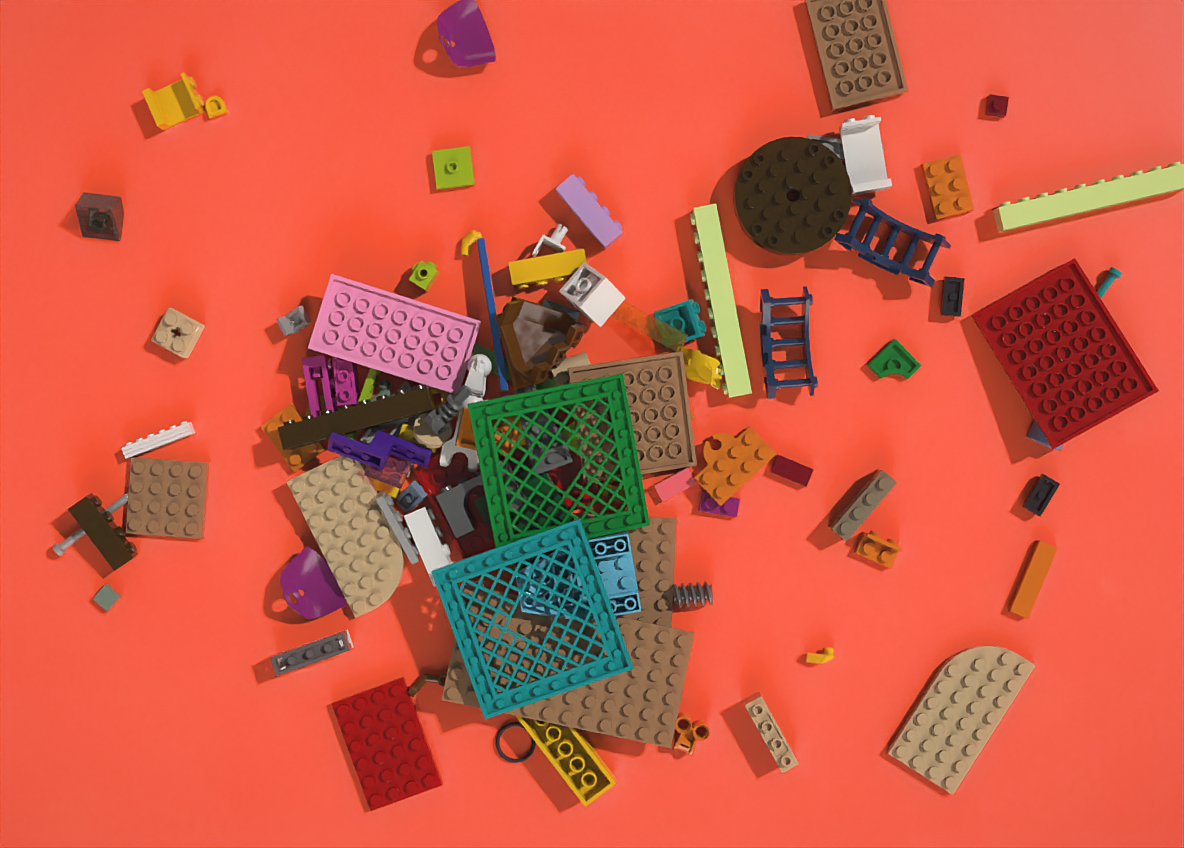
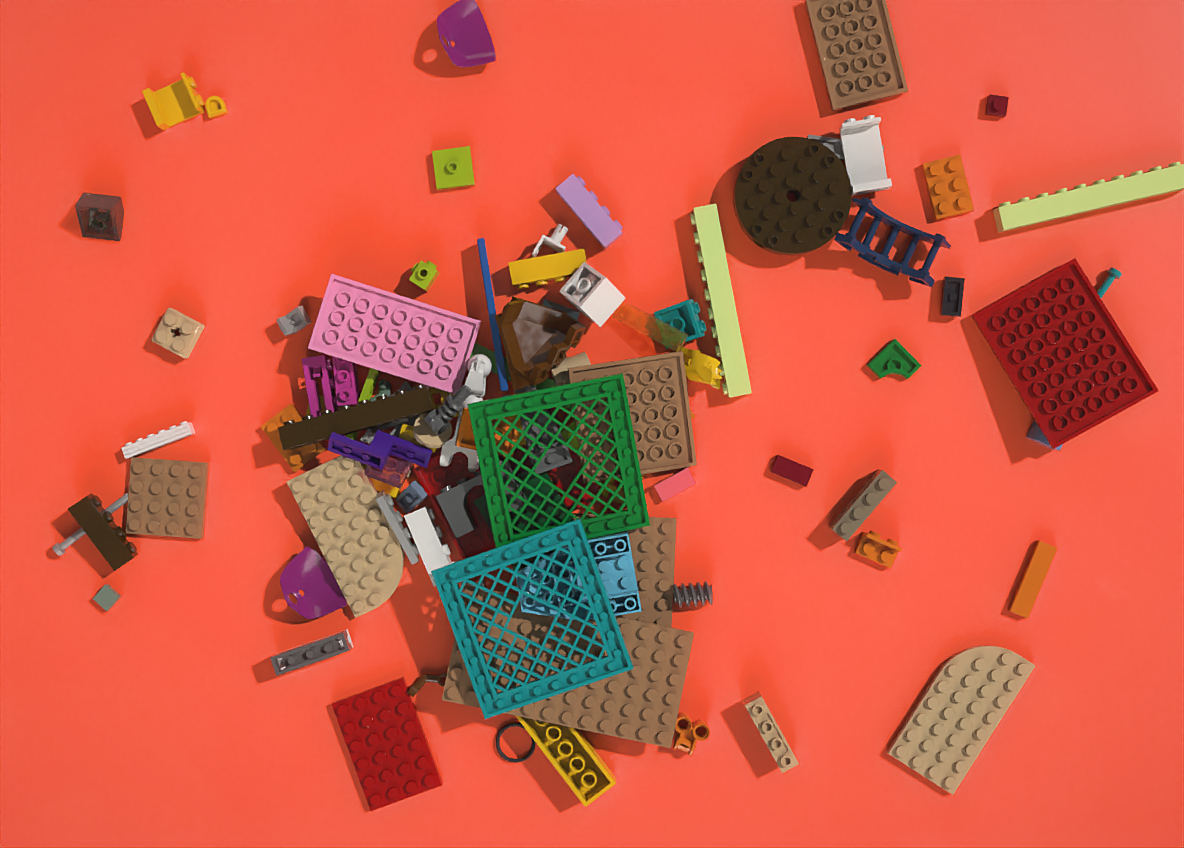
yellow arm [460,230,482,256] -> none
orange plate [694,426,776,506] -> none
magenta plate [699,492,740,517] -> none
dark blue fence [760,286,818,399] -> none
yellow arm [807,647,835,664] -> none
black plate [1022,474,1060,517] -> none

